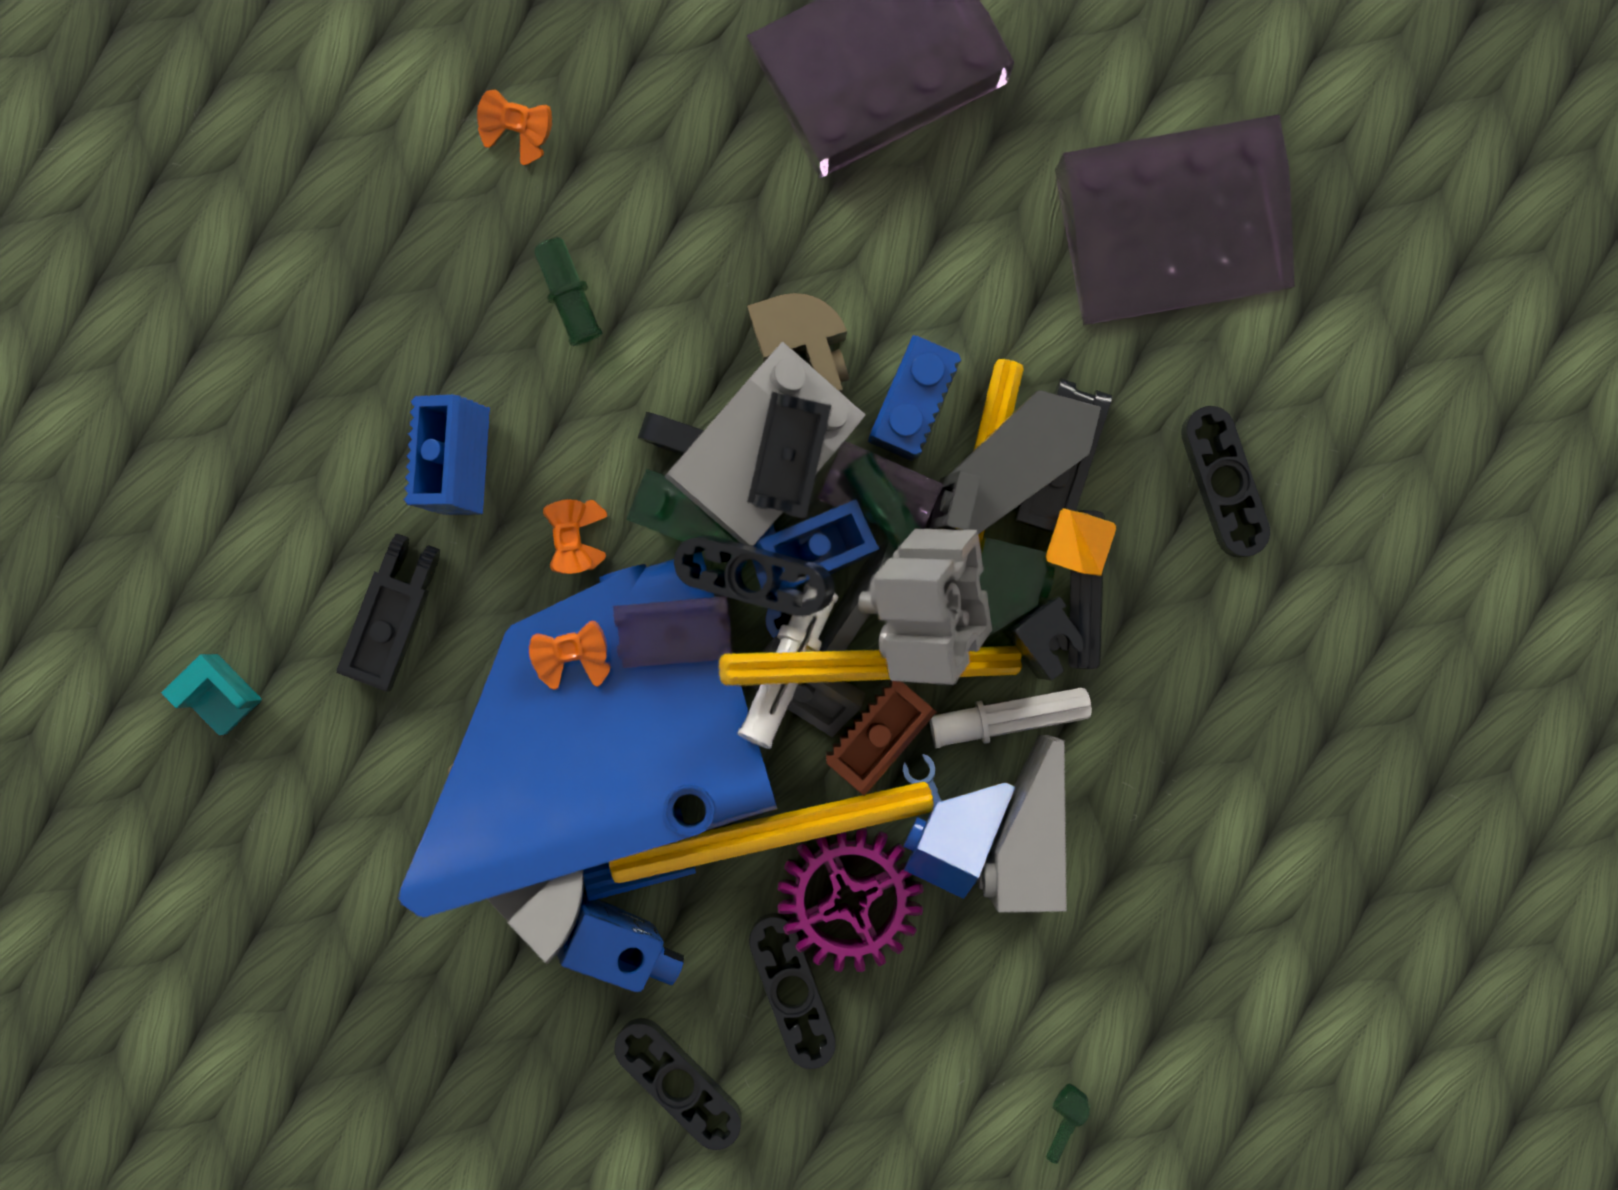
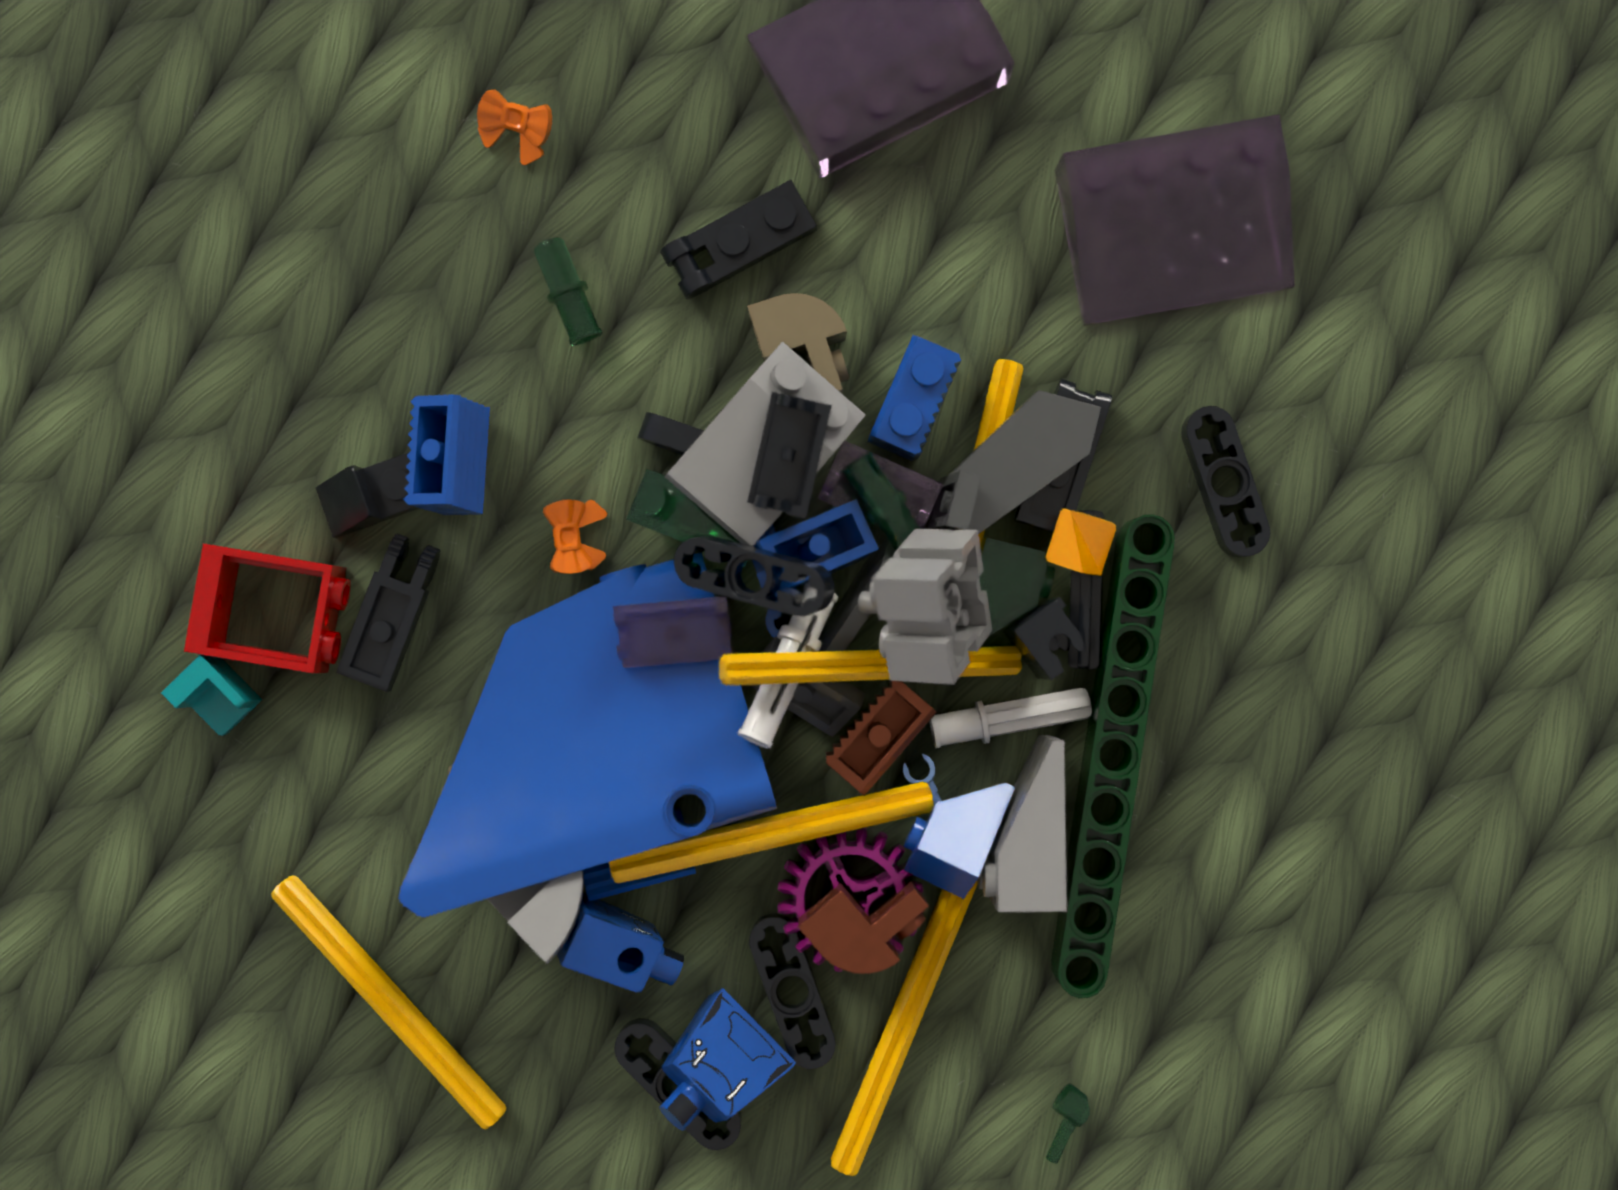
orange piece [529,621,611,690] -> none
none -> red window [184,543,351,674]
none -> yellow axle [271,875,506,1130]
none -> black slope [315,452,420,538]
none -> blue torso [659,988,796,1131]
none -> black plate [660,179,817,299]
none -> copper brick [798,882,929,974]
none -> yellow axle [831,881,978,1176]
none -> dark green beam [1051,514,1175,998]

